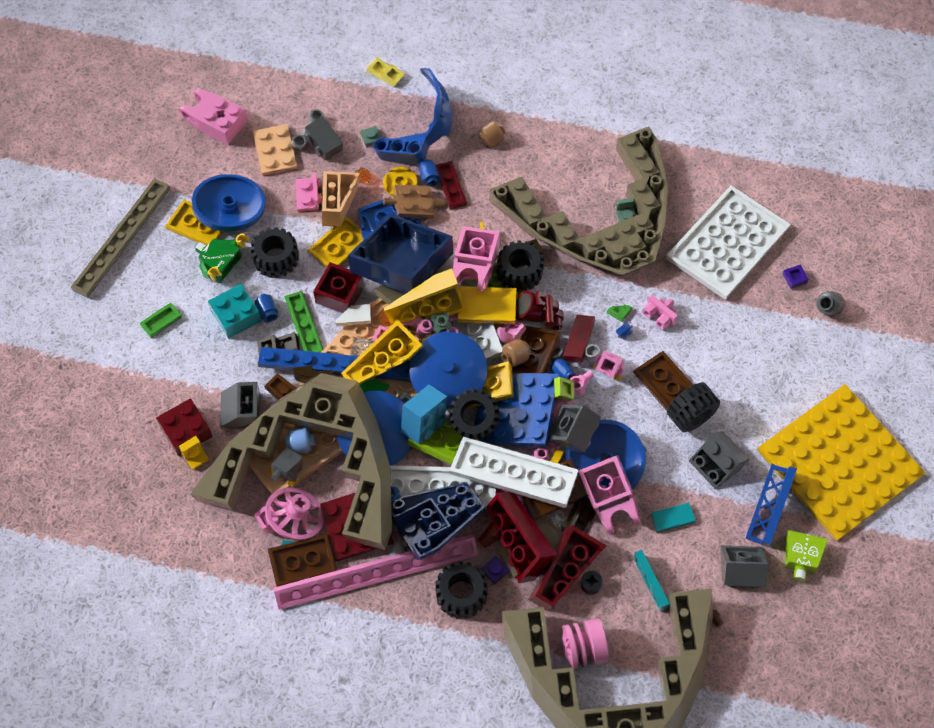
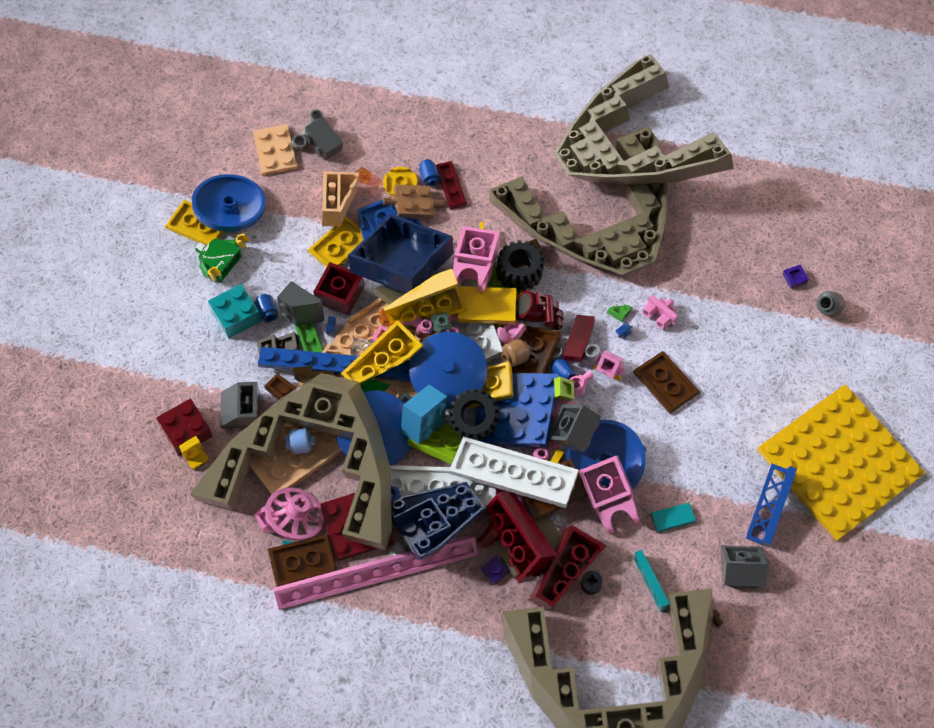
dark tan plate [71,178,170,298] -> none
bright green tile [140,302,182,338] -> none
bright pink brick [179,89,248,145] -> none
black tyre [250,227,299,278] -> none
dark grey piece [269,447,303,487] -> none
bright pink bracket [296,172,322,212] -> none
white tile [336,304,371,327] -> none
sand green plate [360,126,381,147] -> none
light yellow slope [366,57,405,87] -> none
blue piece [373,68,453,164] -> none
black tyre [435,561,488,619] -> none
medium nougat head [478,121,506,148] -> none
dark brown slope [561,497,596,533] -> none
bright pink wheel [562,618,609,670] -> none
sand green bracket [615,198,636,222] -> none
white plate [666,186,791,300] -> none
black tyre [667,382,721,433] -> none
dark grey slope [689,431,750,489] -> none
lime torso [785,530,827,582] -> none
none -> dark grey slope [277,281,325,325]
none -> blue tile [326,316,336,336]
none -> dark tan piece [554,54,734,184]

